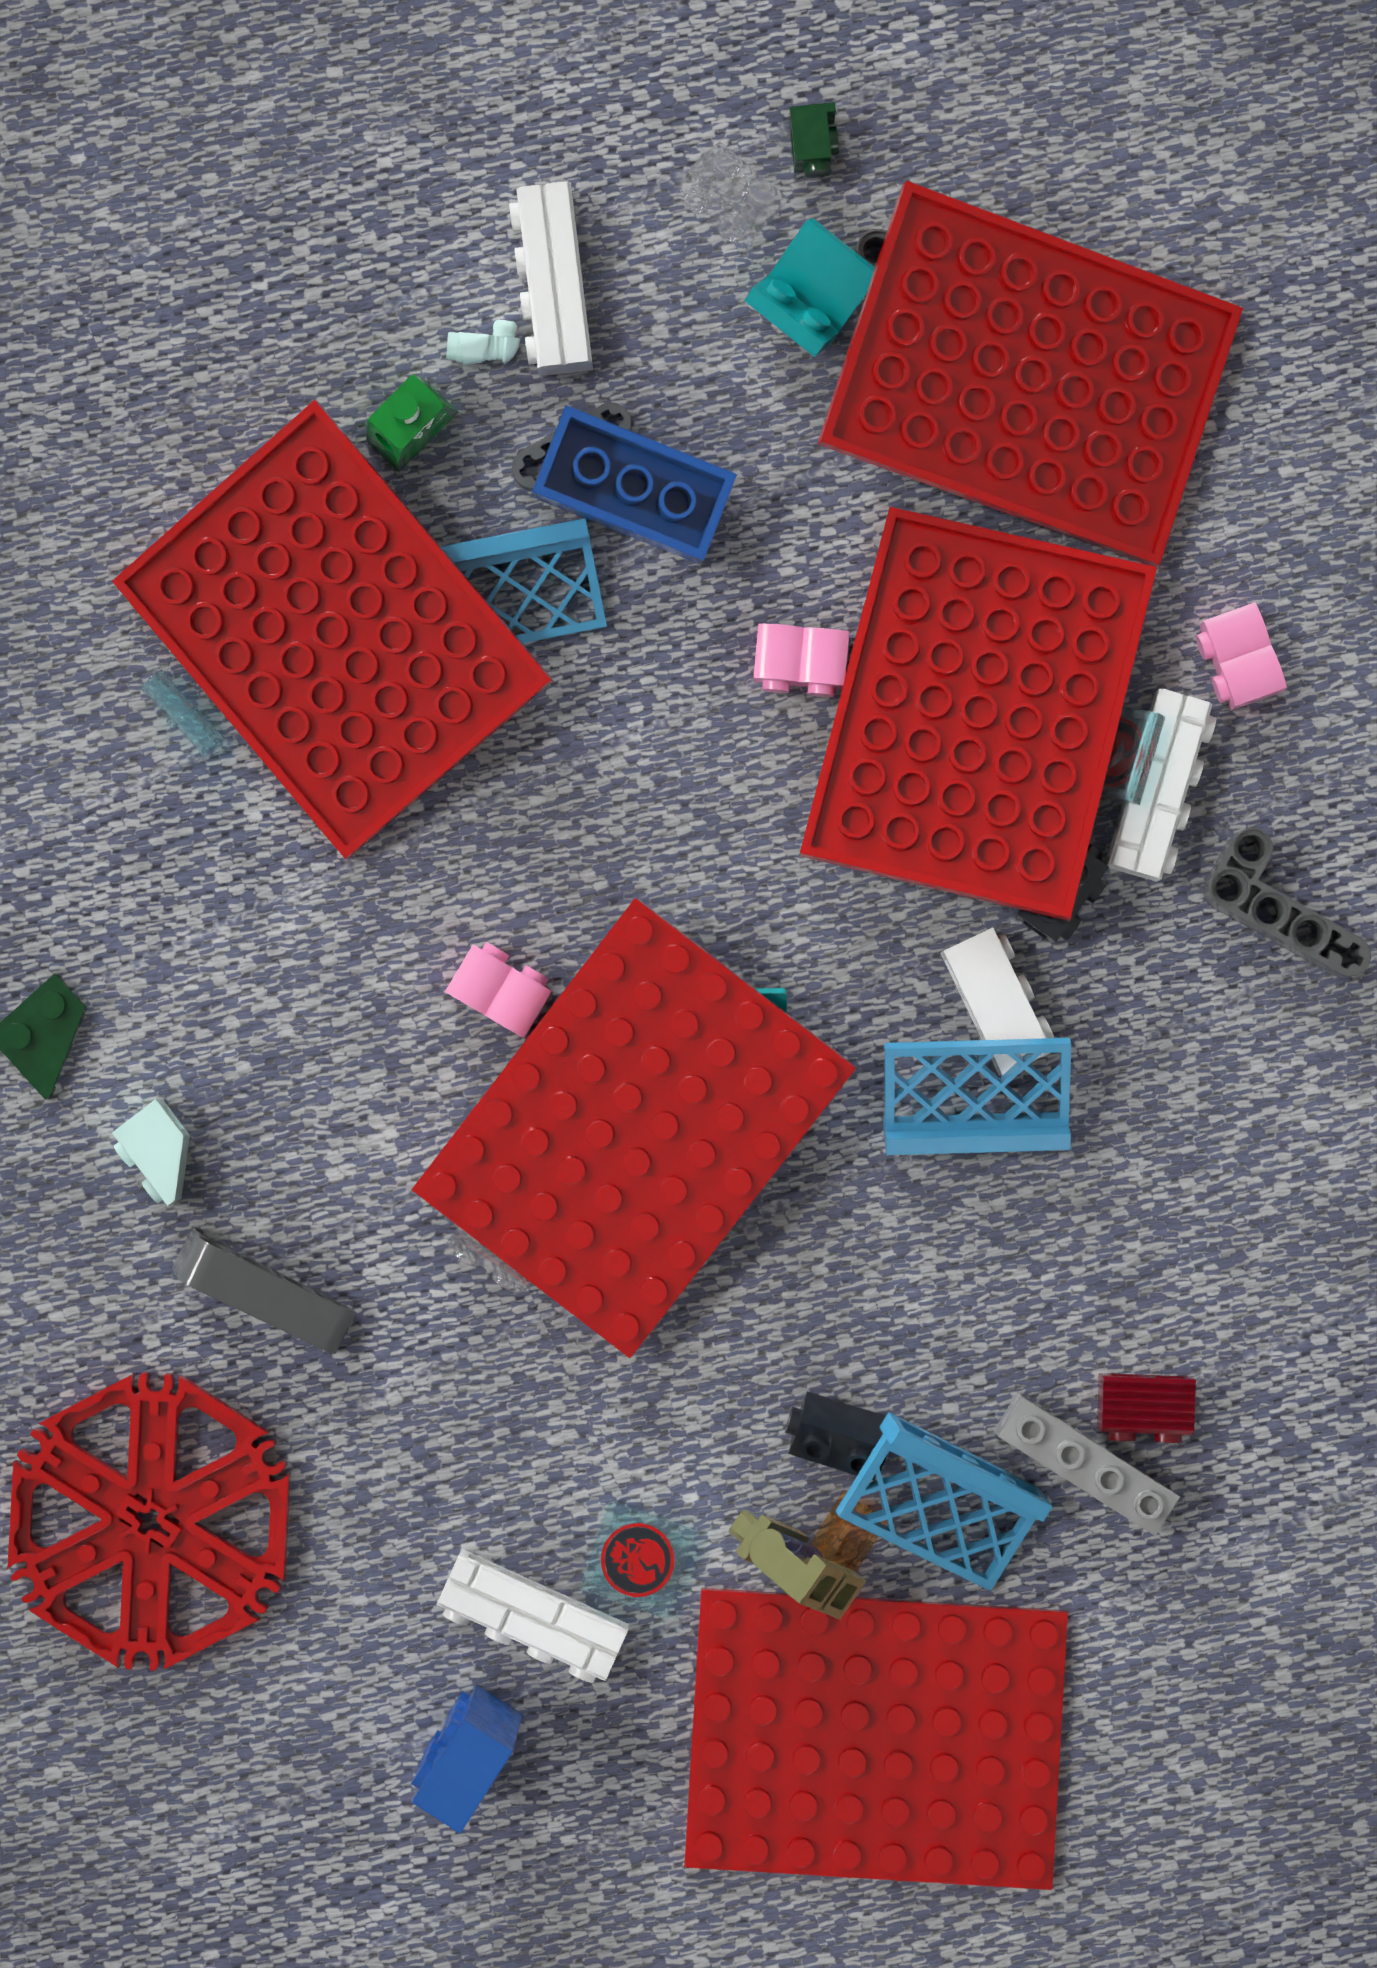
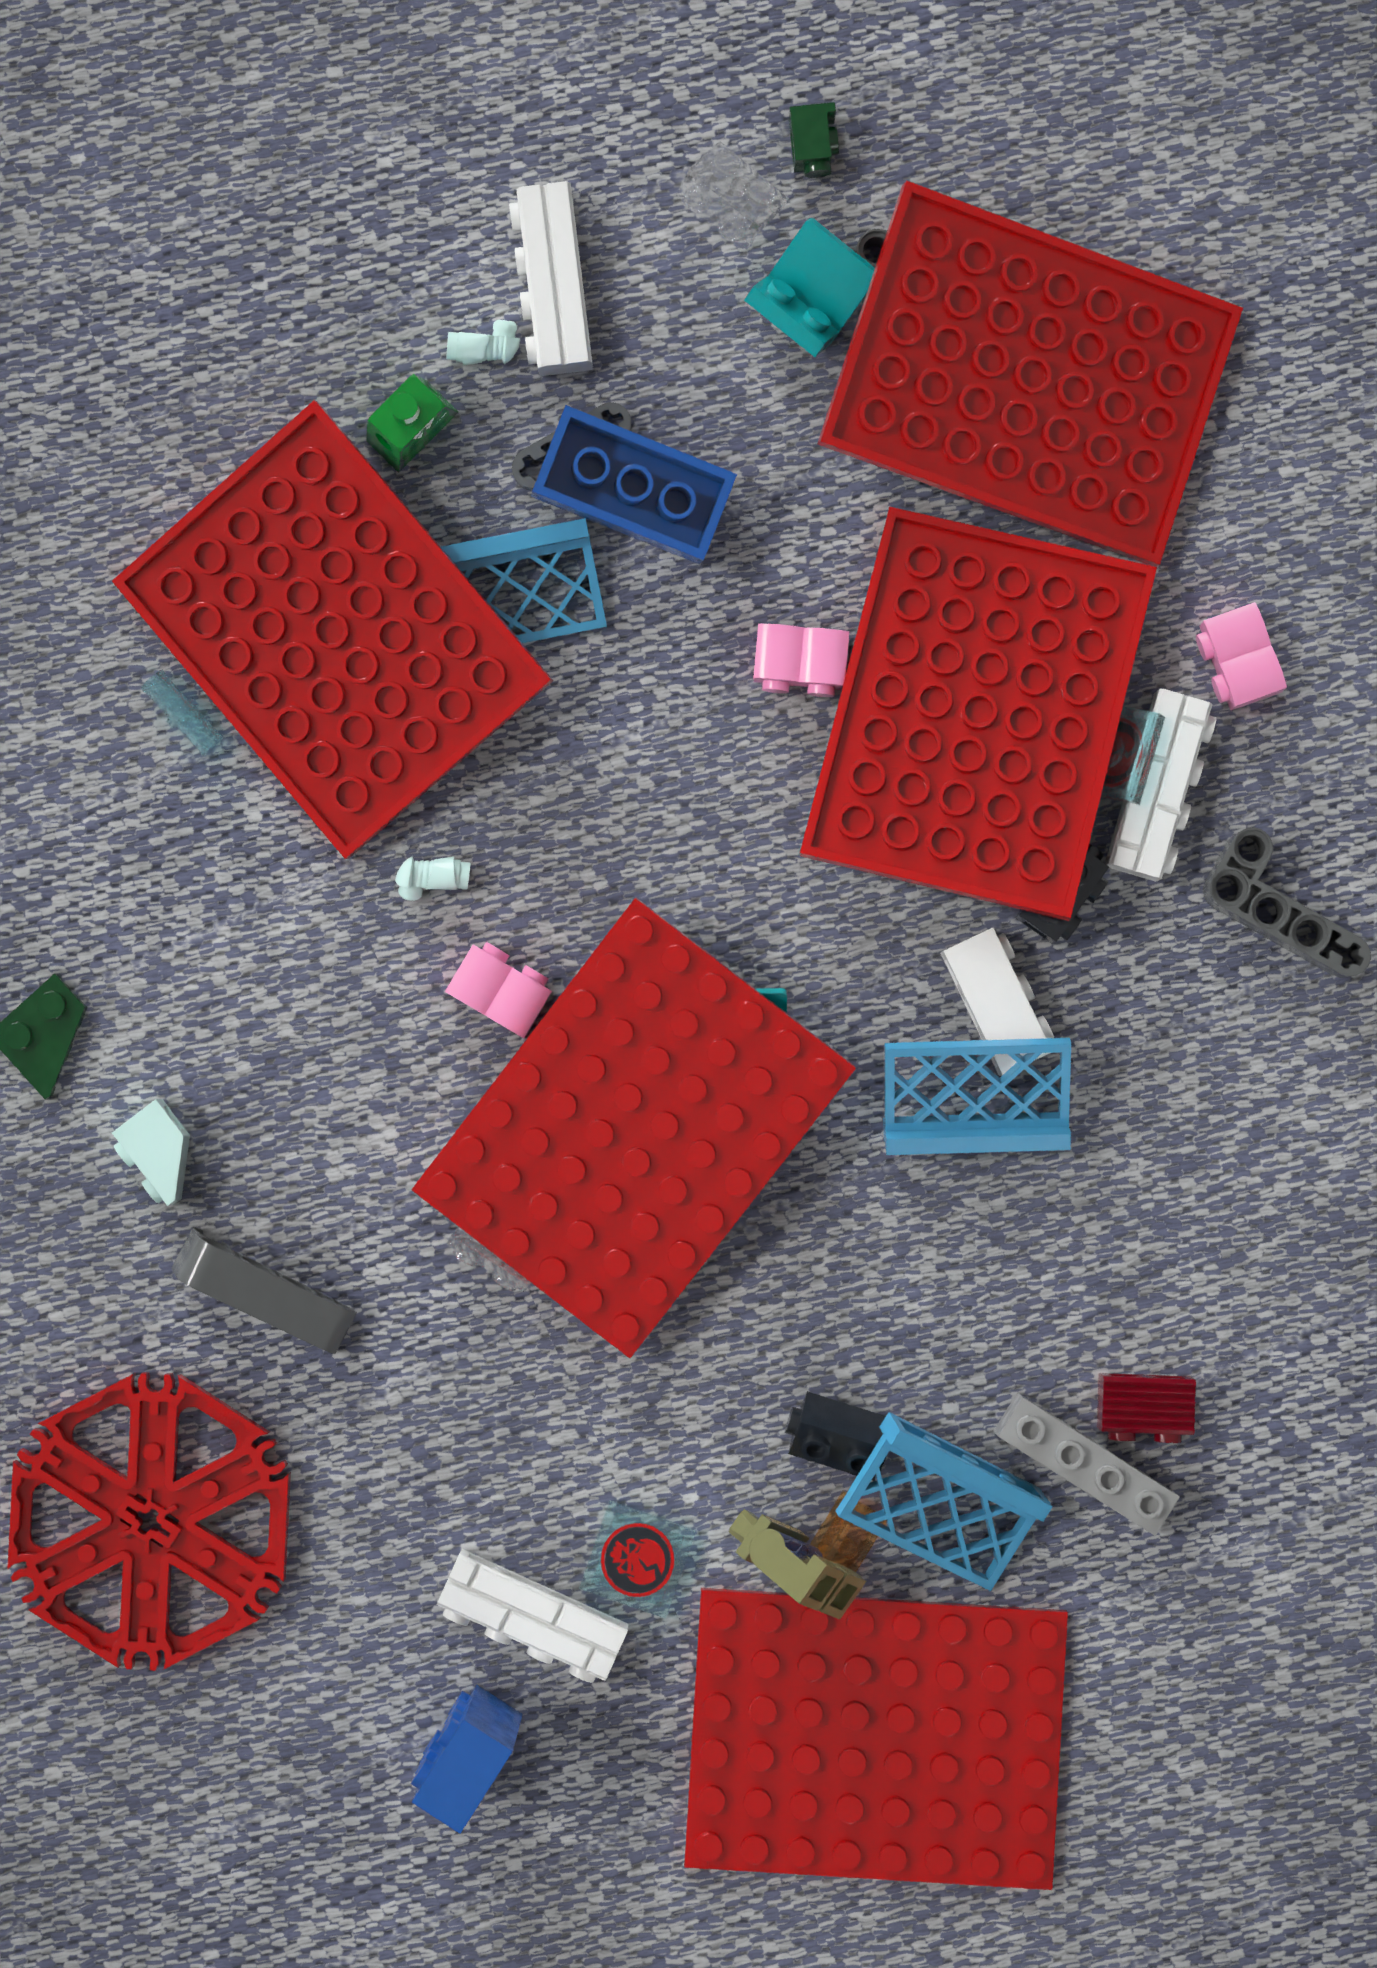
none -> light aqua arm [395,856,471,901]

